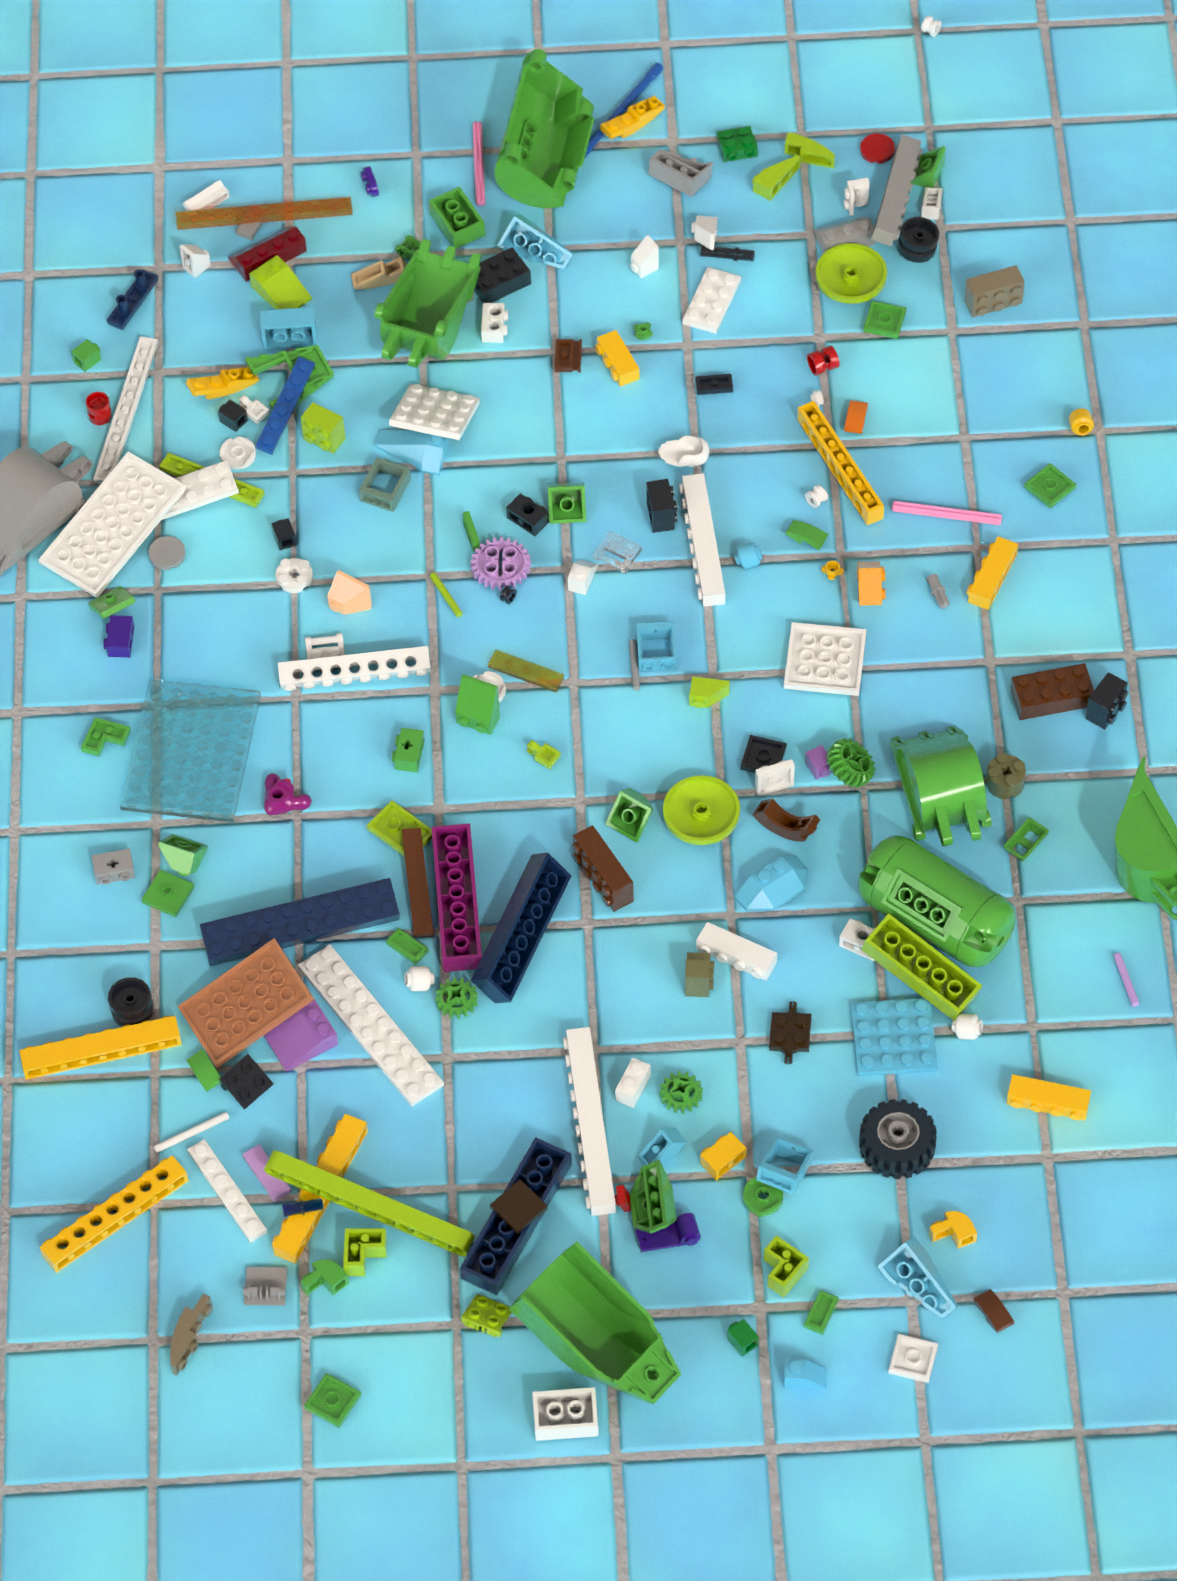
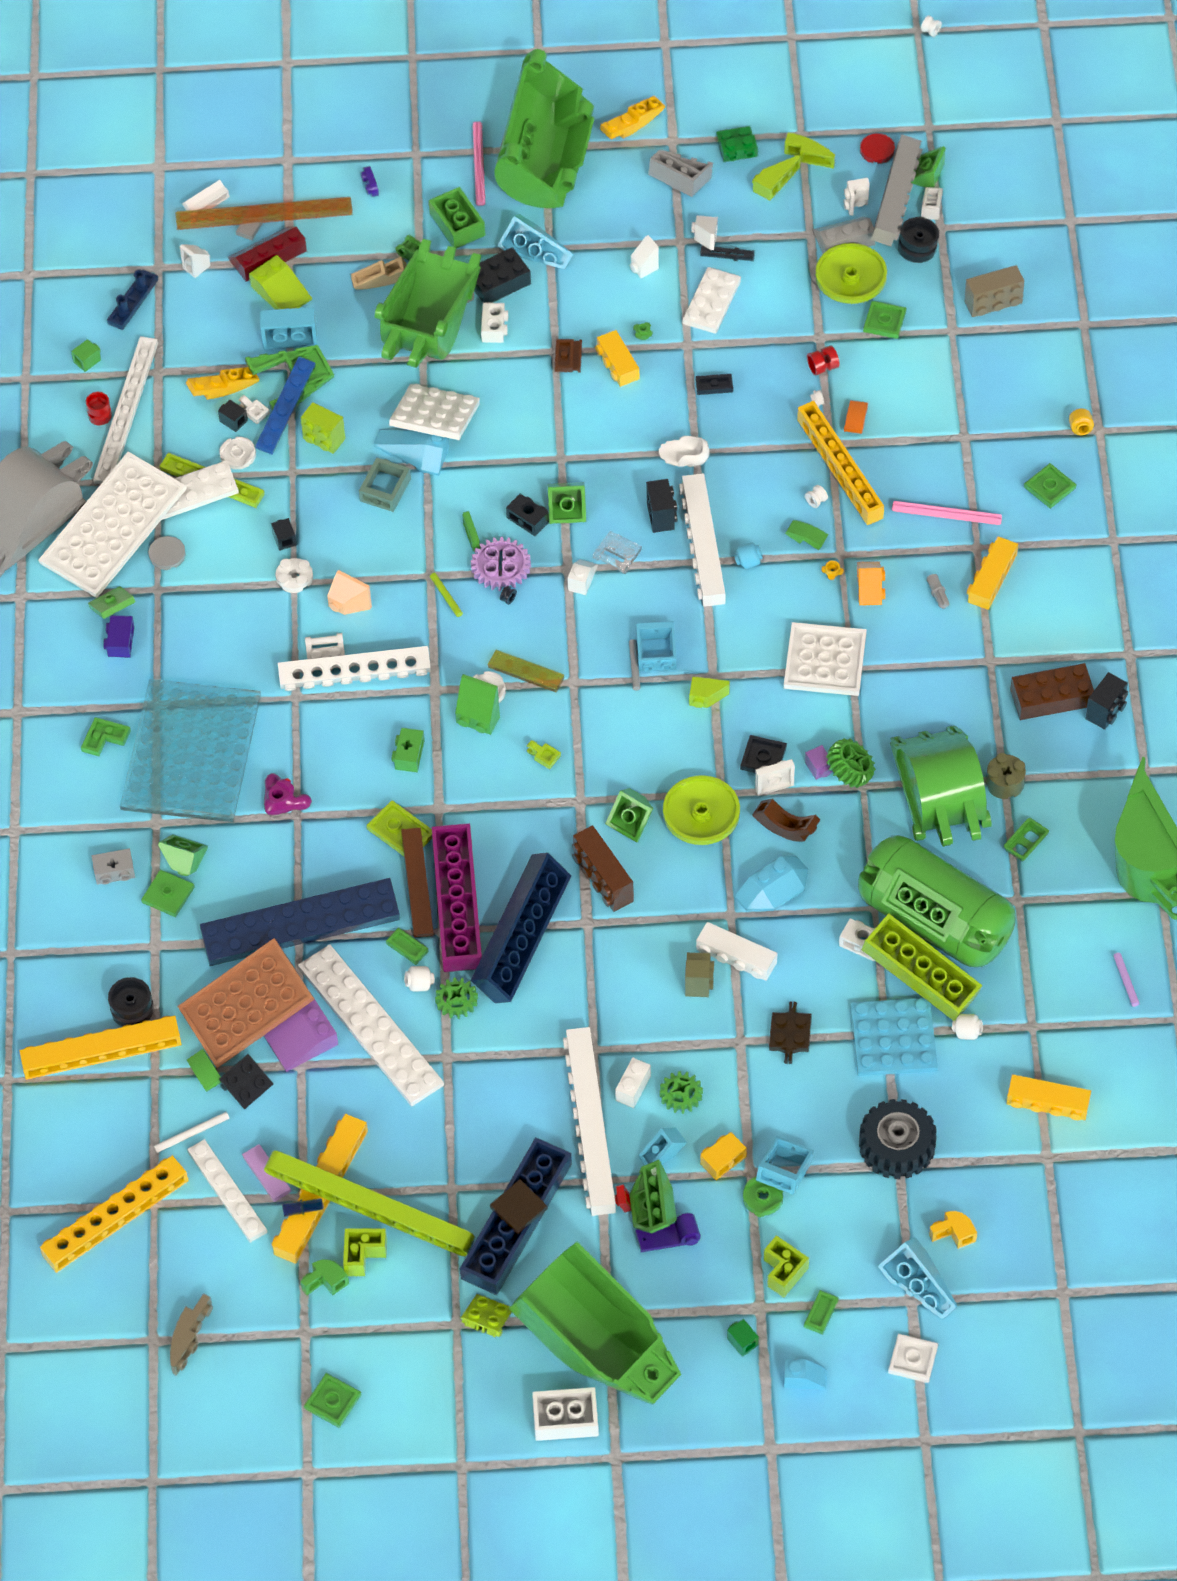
light grey hinge [243,1267,287,1306] -> none
blue piece [584,62,663,159] -> none
reddish brown slope [973,1289,1015,1333] -> none

